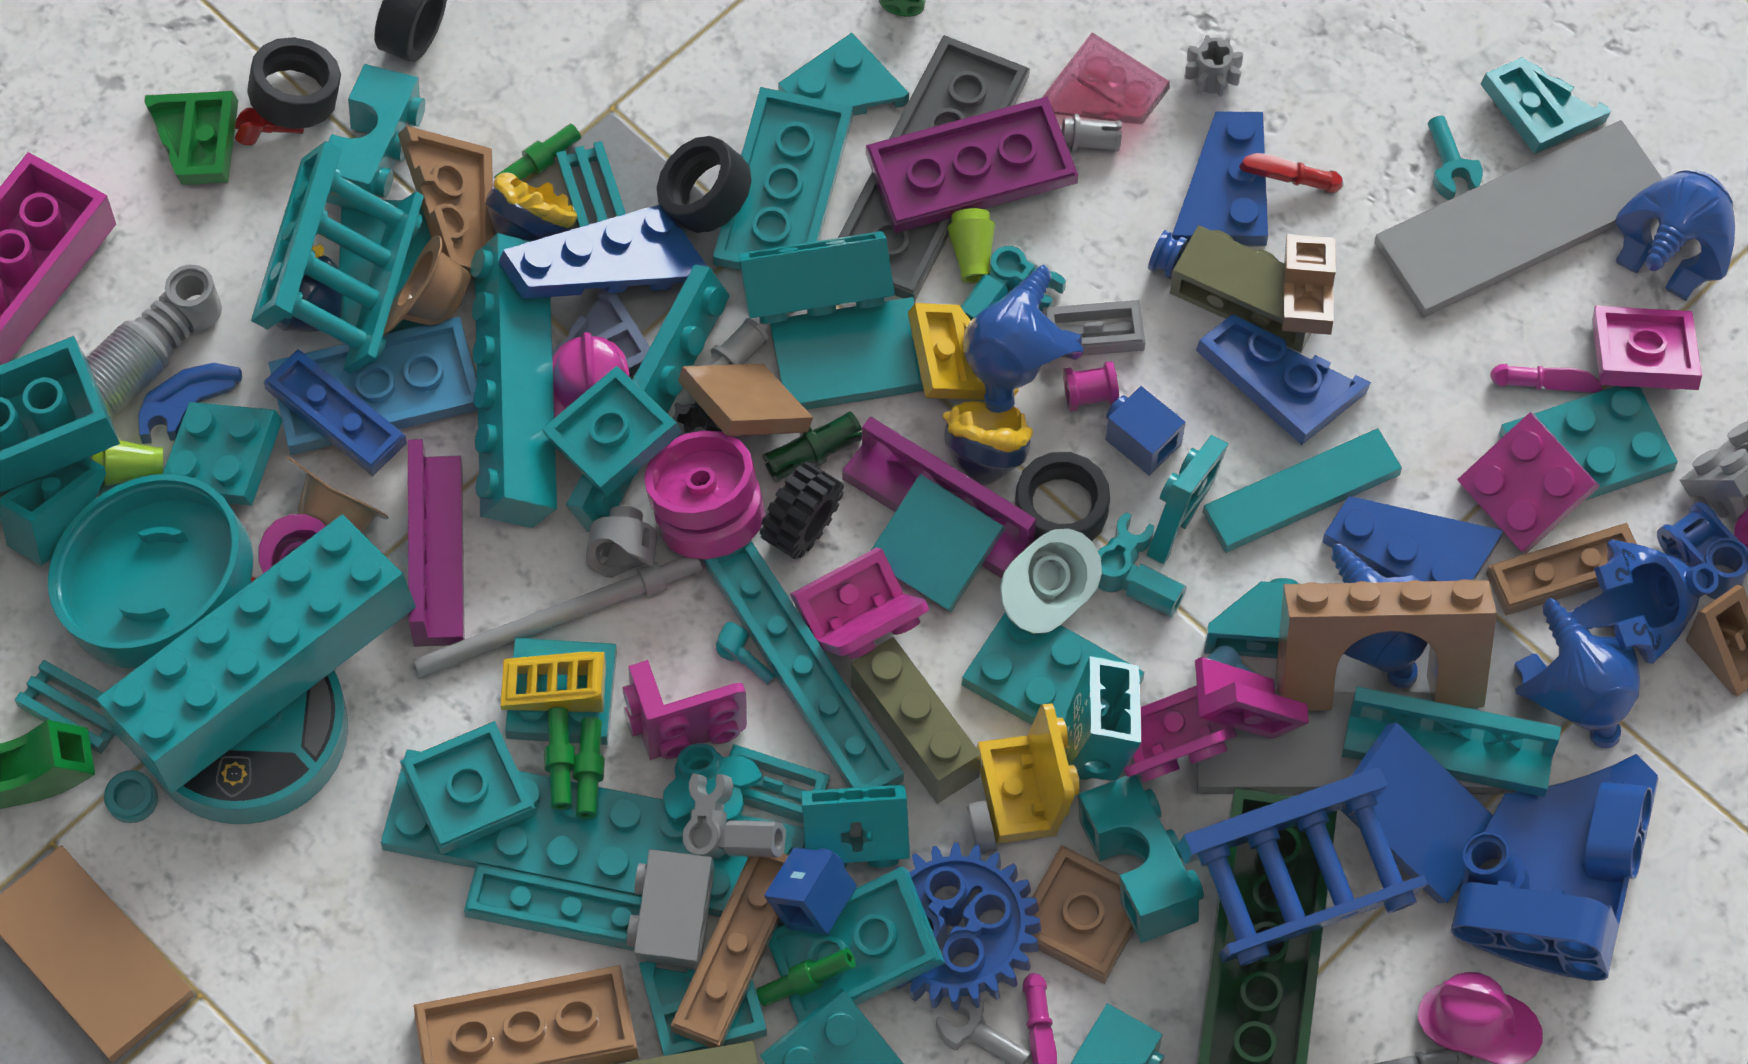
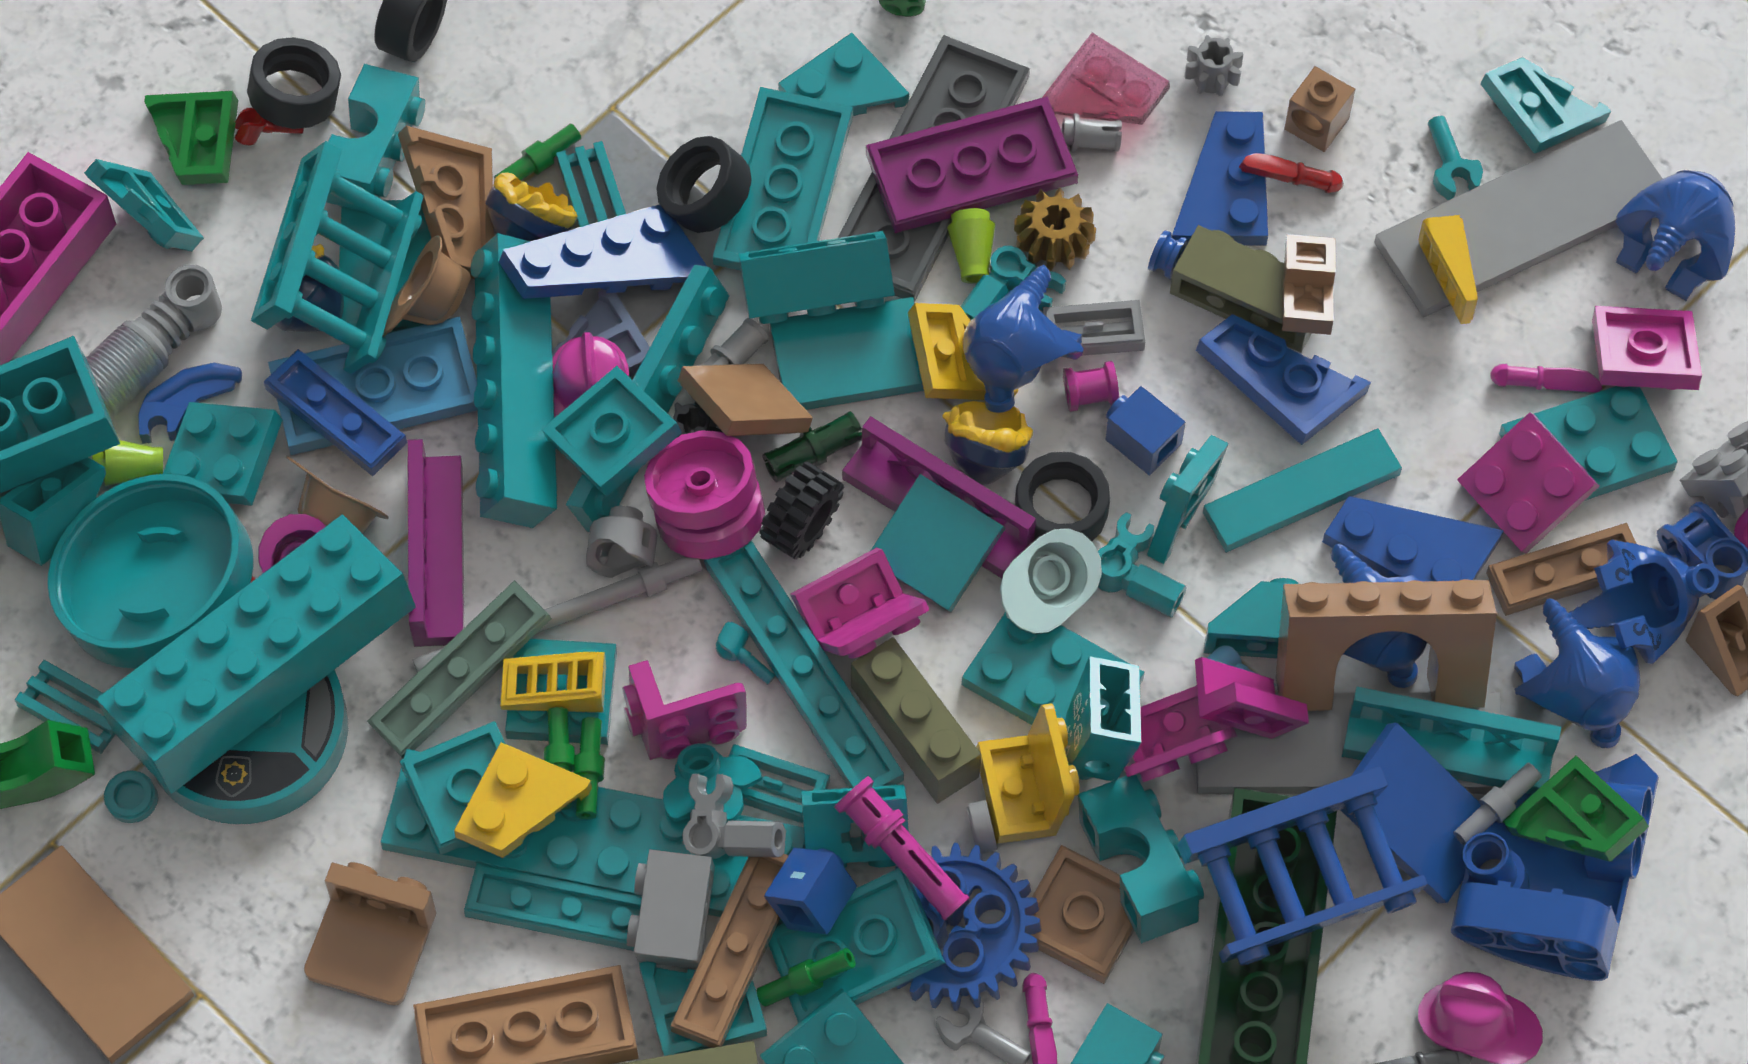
none -> teal wing [84,159,204,252]
none -> medium nougat bracket [304,862,437,1006]
none -> sand green tile [367,580,552,759]
none -> yellow wing [454,742,592,858]
none -> dark pink pin [834,776,969,921]
none -> pearl gold gear [1014,187,1096,271]
none -> medium nougat brick [1284,66,1356,152]
none -> yellow slope [1418,215,1478,324]
none -> light grey bar [1453,763,1542,846]
none -> green wing [1503,755,1649,862]

